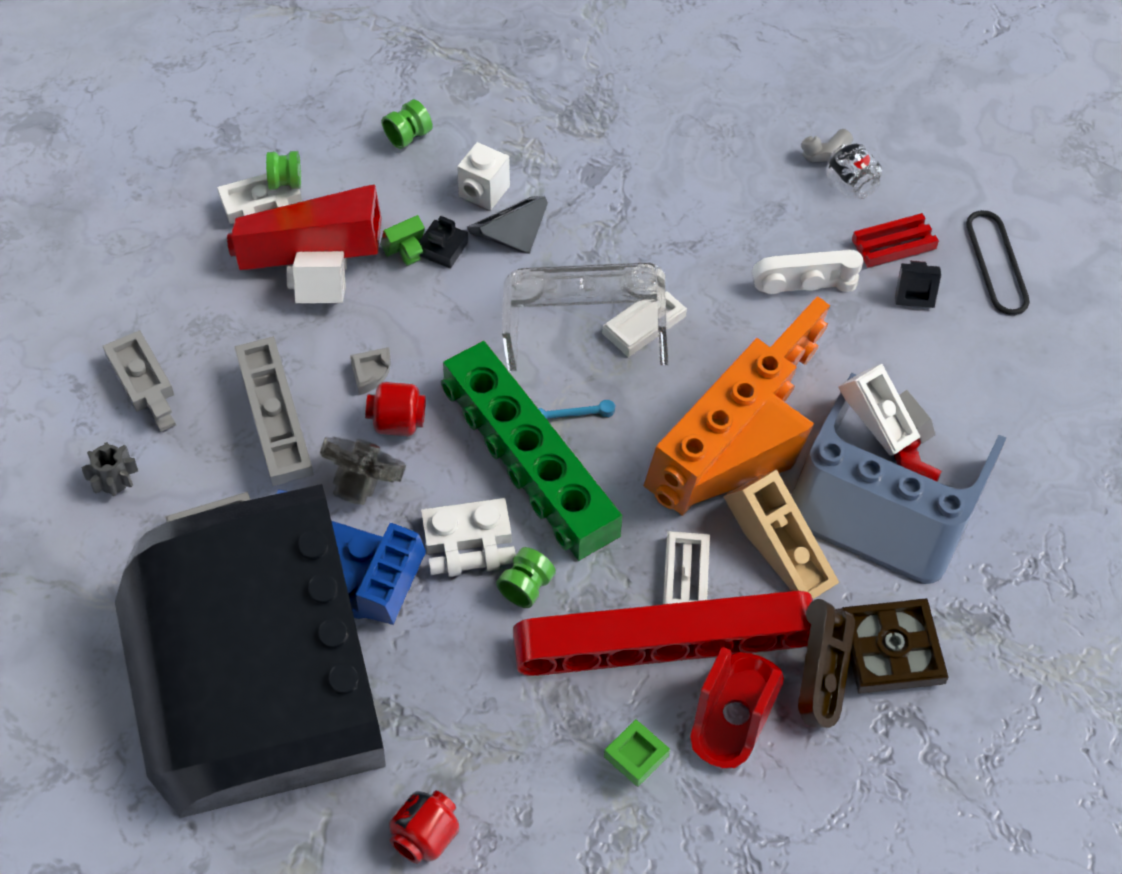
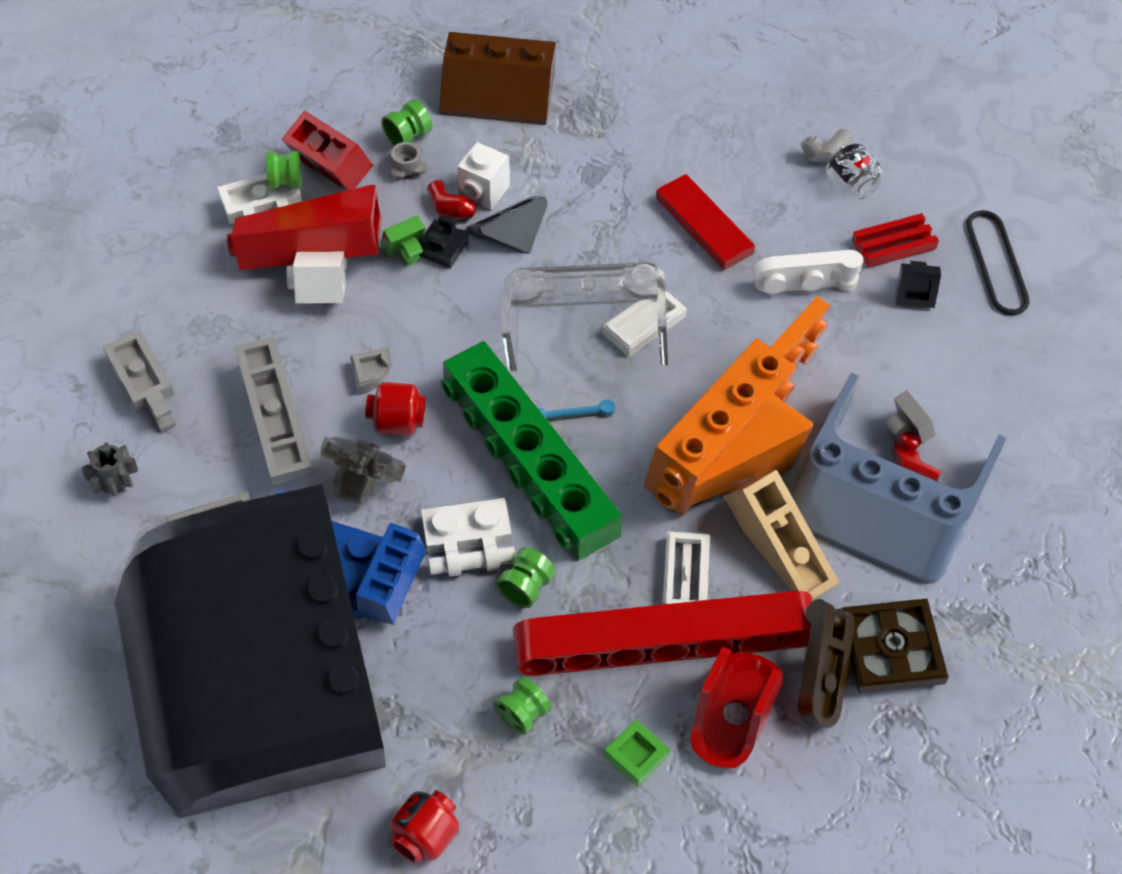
white slope [838,364,920,456] -> none
none -> red brick [281,110,374,191]
none -> light grey plate [386,142,427,178]
none -> red arm [427,180,476,220]
none -> reddish brown slope [439,32,556,125]
none -> bright green wheel [494,676,551,735]
none -> red tile [656,174,755,270]

